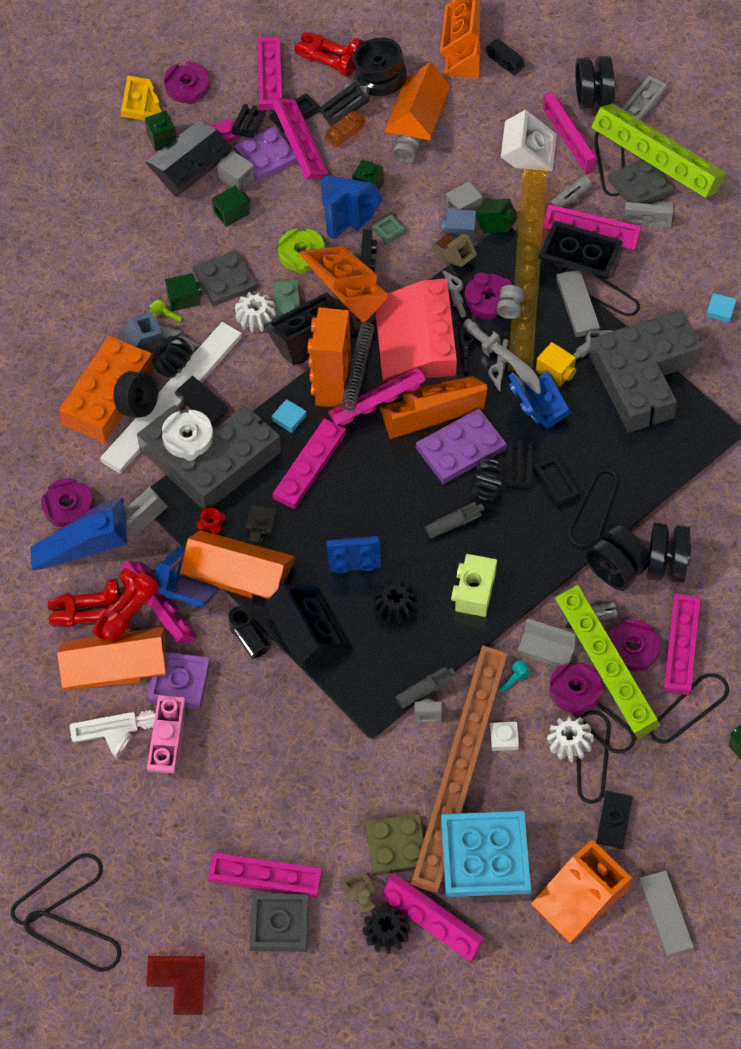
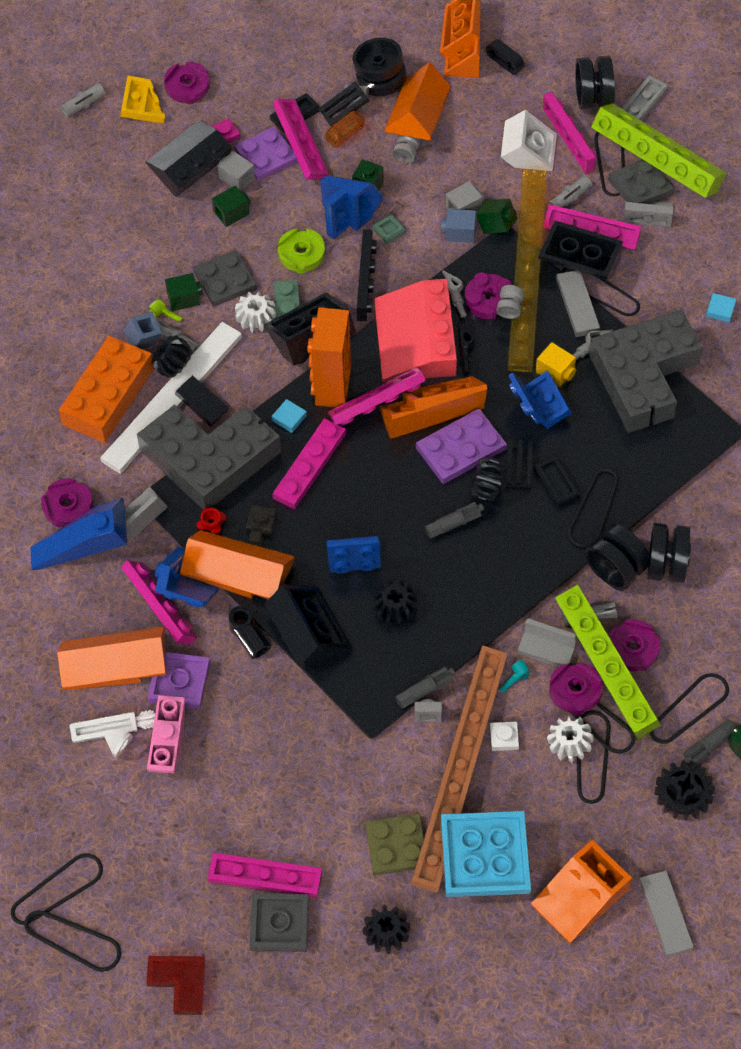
red piece [47,578,121,627] -> none
red piece [93,568,160,642] -> none
black tyre [113,371,158,418] -> none
dark green brick [145,111,176,151] -> none
white plate [162,410,214,461] -> none
black tile [232,104,266,138] -> none
dark pink plate [257,37,282,110] -> none
red piece [294,32,364,77] -> none
orange slope [300,246,388,324] -> none
dark tan plate [339,871,375,912] -> none
dark grey piece [341,323,375,412] -> none
dark pink plate [381,874,485,962] -> none
dark tan leg [432,234,477,267] -> none
yellowish green brick [451,554,497,617] -> none
light grey sword [463,319,541,395] -> none
light grey hand [488,339,509,392] -> none
black plate [596,791,633,849] -> none
dark pink plate [663,594,701,695] -> none
none -> light grey pin [60,83,106,118]
none -> black gear [654,761,715,820]
none -> dark grey piece [683,719,736,766]

